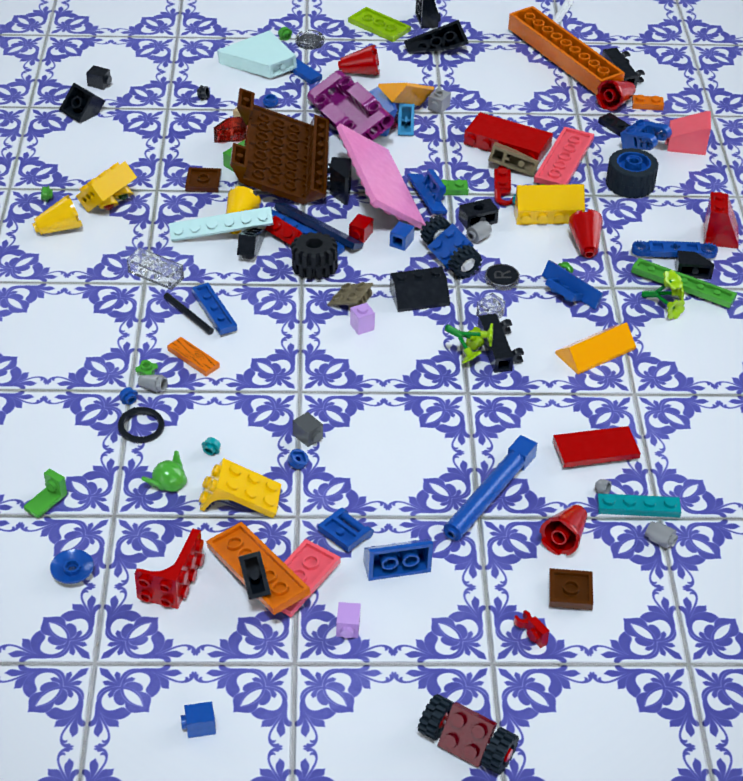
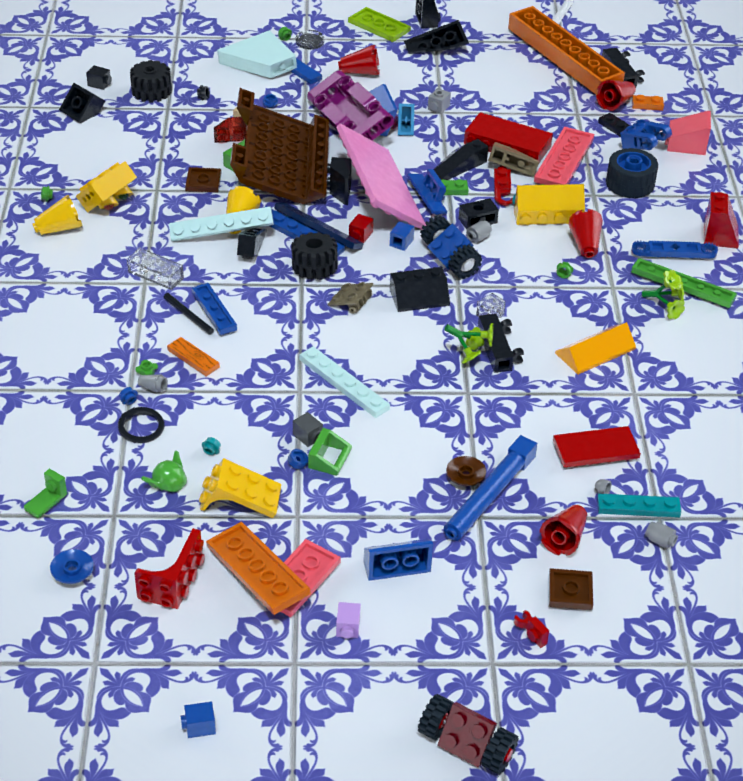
black slope [238,551,271,600] -> none
red plate [265,215,303,246] -> none
blue plate [318,507,374,552] -> none
lavender brick [350,303,375,335] -> none
light orange slope [378,83,434,106] -> none
tile [485,264,520,291] -> none
blue bracket [542,260,604,309] -> none
black slope [675,251,714,279] -> none
none -> black wheel [130,60,172,103]
none -> light aqua plate [299,346,390,418]
none -> bright green tile [308,428,352,476]
none -> black wedge [433,139,489,180]
none -> reddish brown dish [446,456,486,486]

